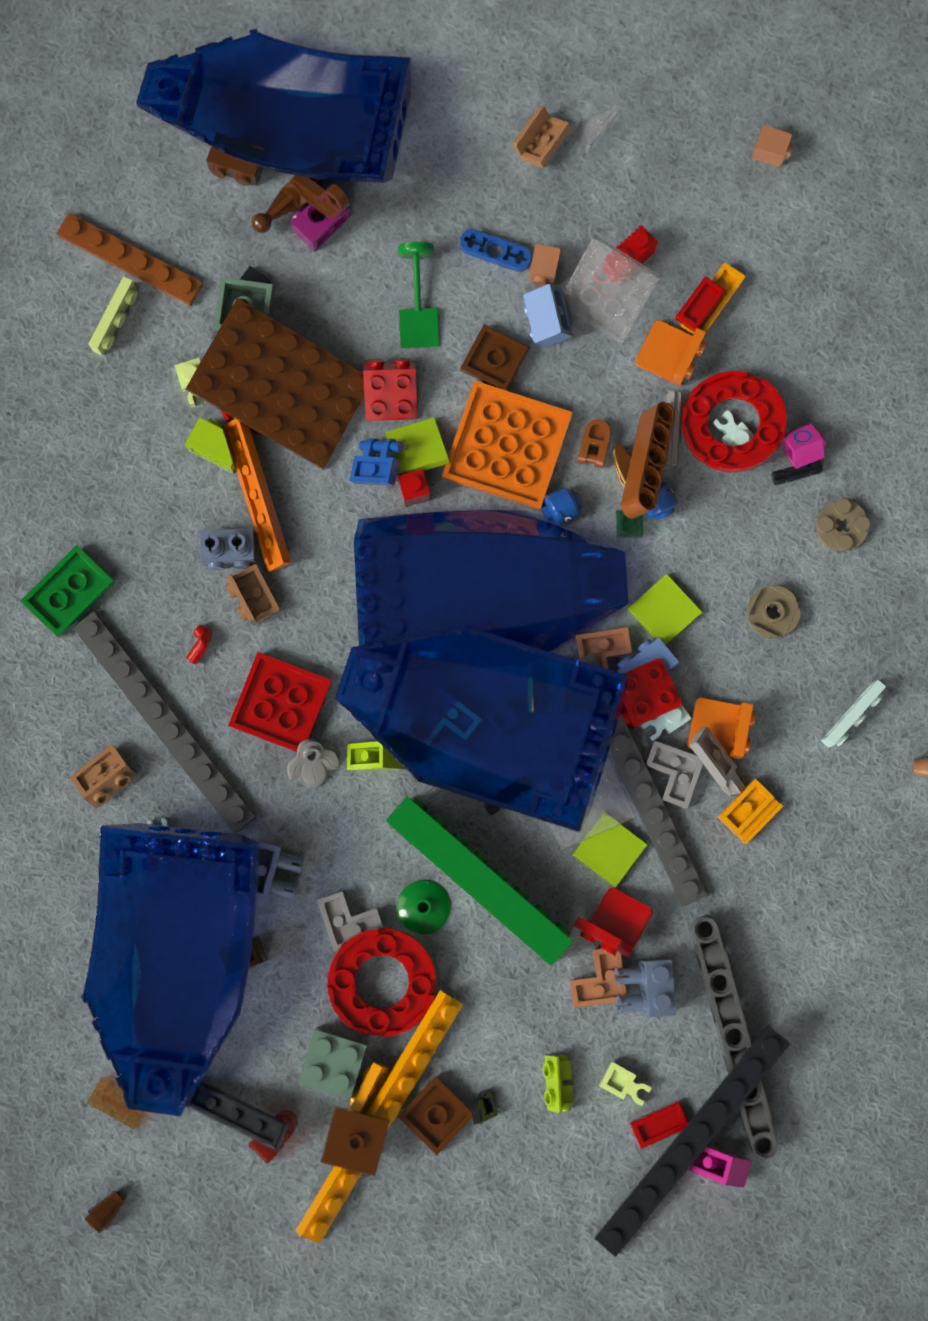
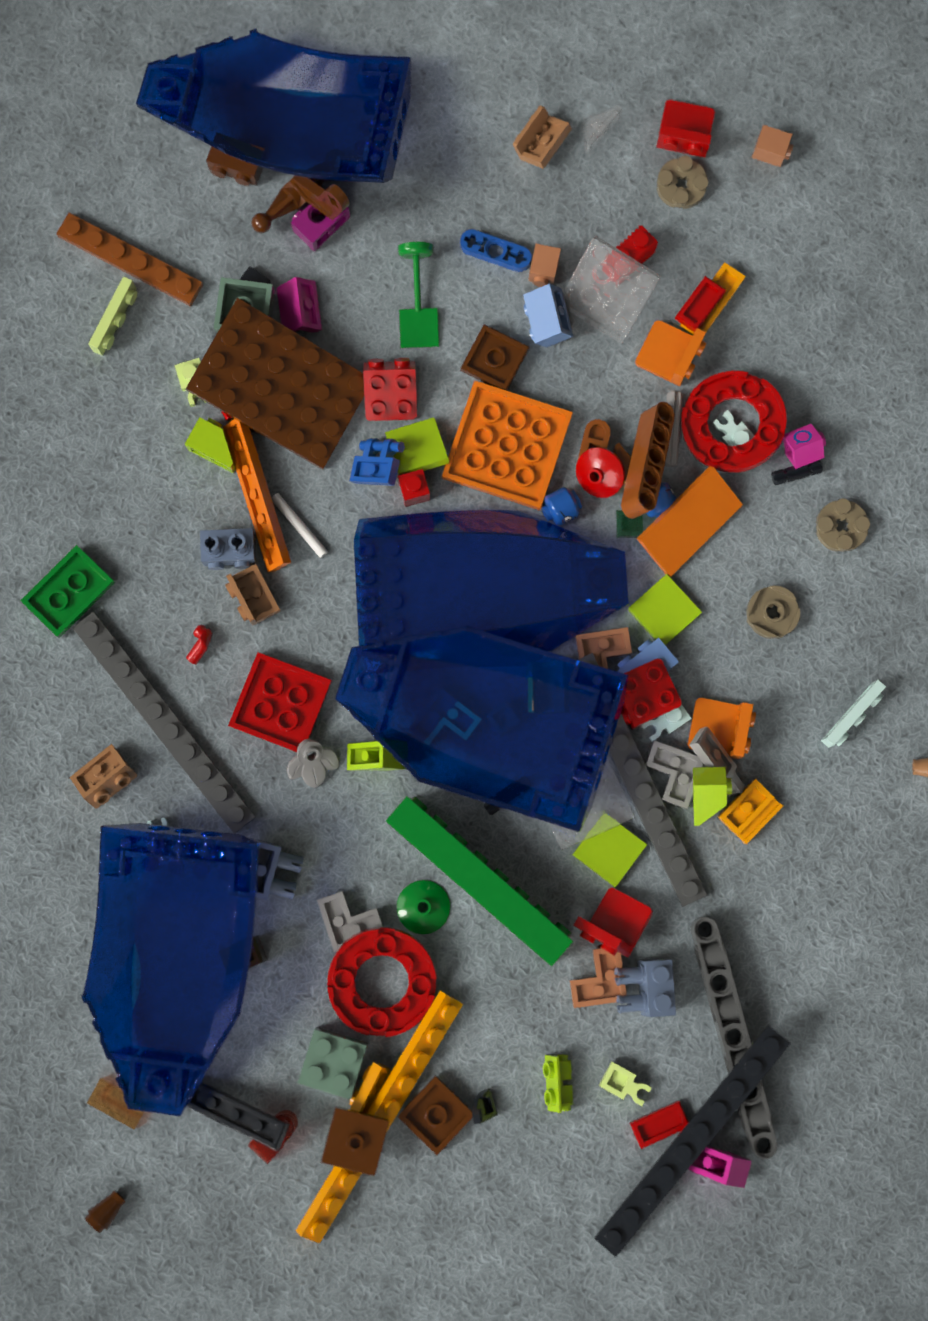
none -> white bar [271,493,328,558]
none -> dark pink panel [277,277,322,333]
none -> red dish [576,447,625,498]
none -> orange tile [636,466,743,577]
none -> red bracket [656,100,715,158]
none -> dark tan plate [657,156,708,209]
none -> lime slope [693,767,732,826]

